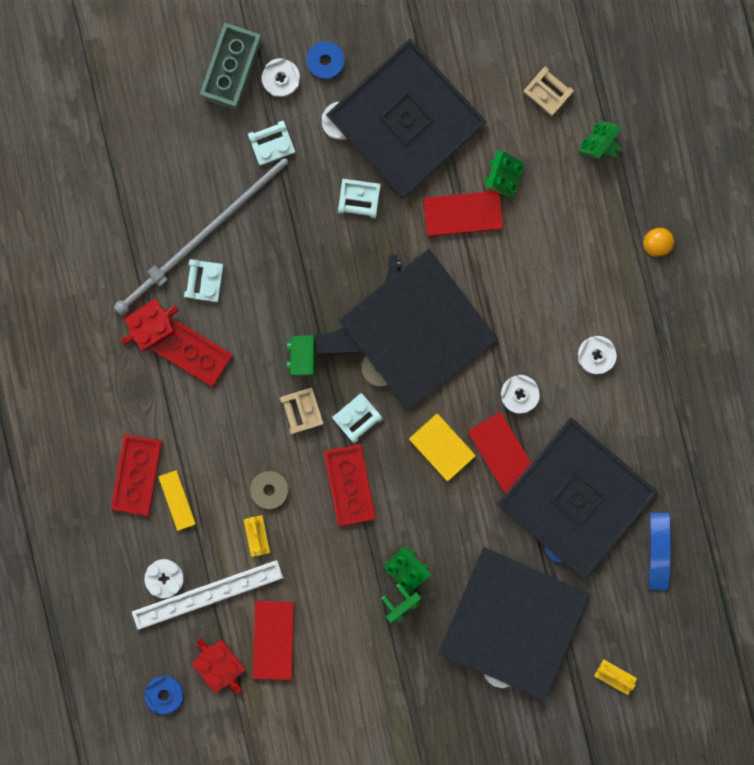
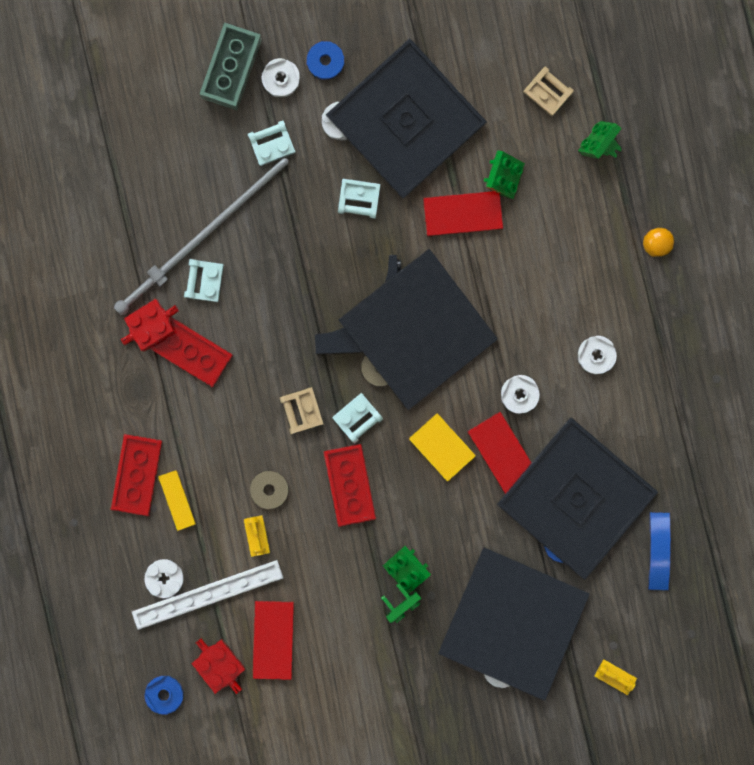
green slope [287,335,315,377] -> none

